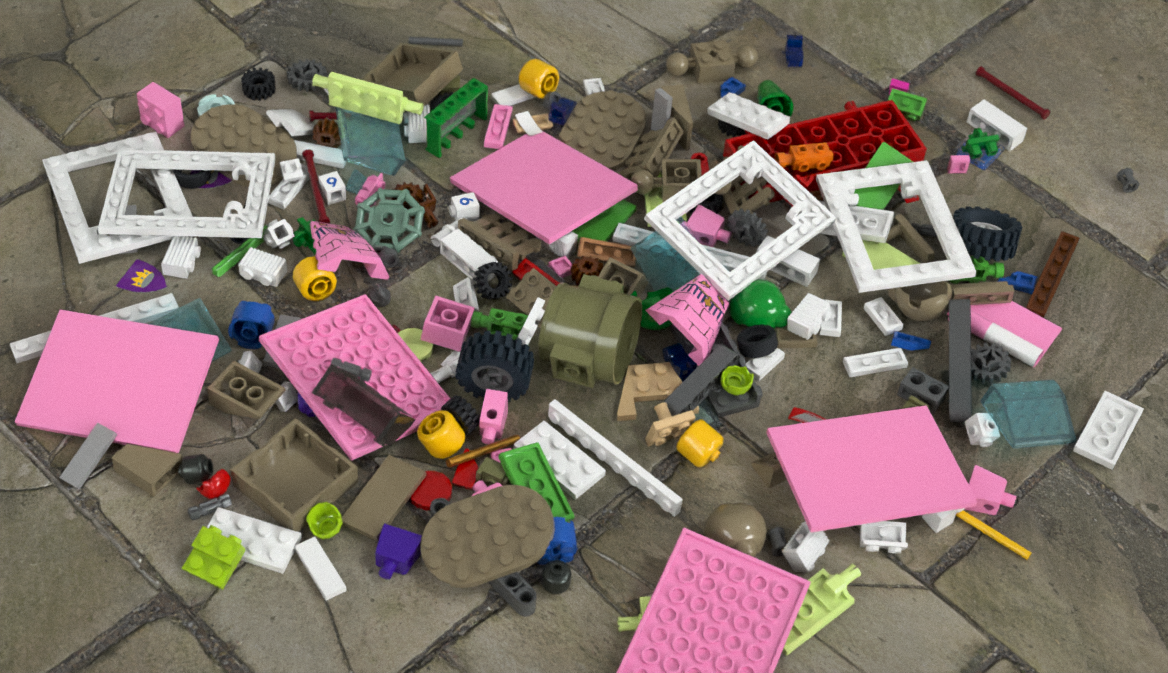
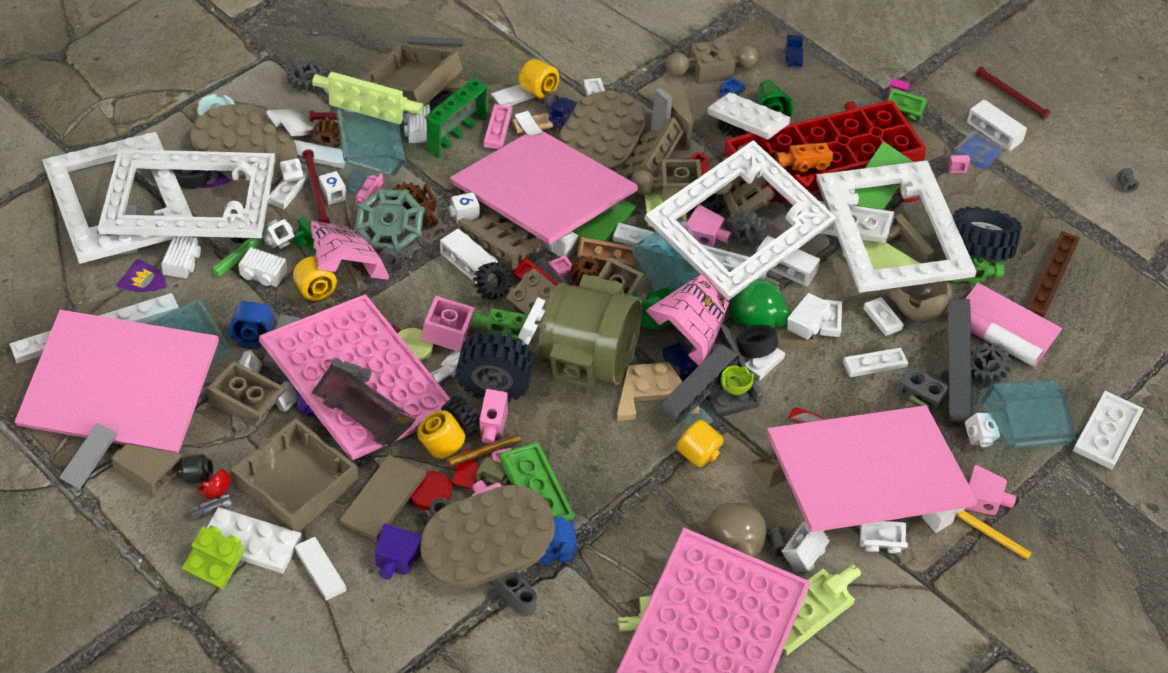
bright pink brick [136,82,184,138] -> none
black tyre [241,67,276,101] -> none
lime hair [306,502,343,539] -> none
dark grey tile [370,285,391,307] -> none
white pin [431,217,462,247] -> none
white plate [453,277,479,312] -> none
white plate [514,421,606,500] -> none
pearl dark grey head [541,560,572,594] -> none
white plate [548,399,682,517] -> none
tan plate [645,402,696,446] -> none
blue tile [891,331,931,351] -> none
dark grey axle [911,223,937,237] -> none
dark tan panel [950,281,1014,305] -> none
green hips [961,128,1000,159] -> none
blue tile [998,271,1037,294] -> none

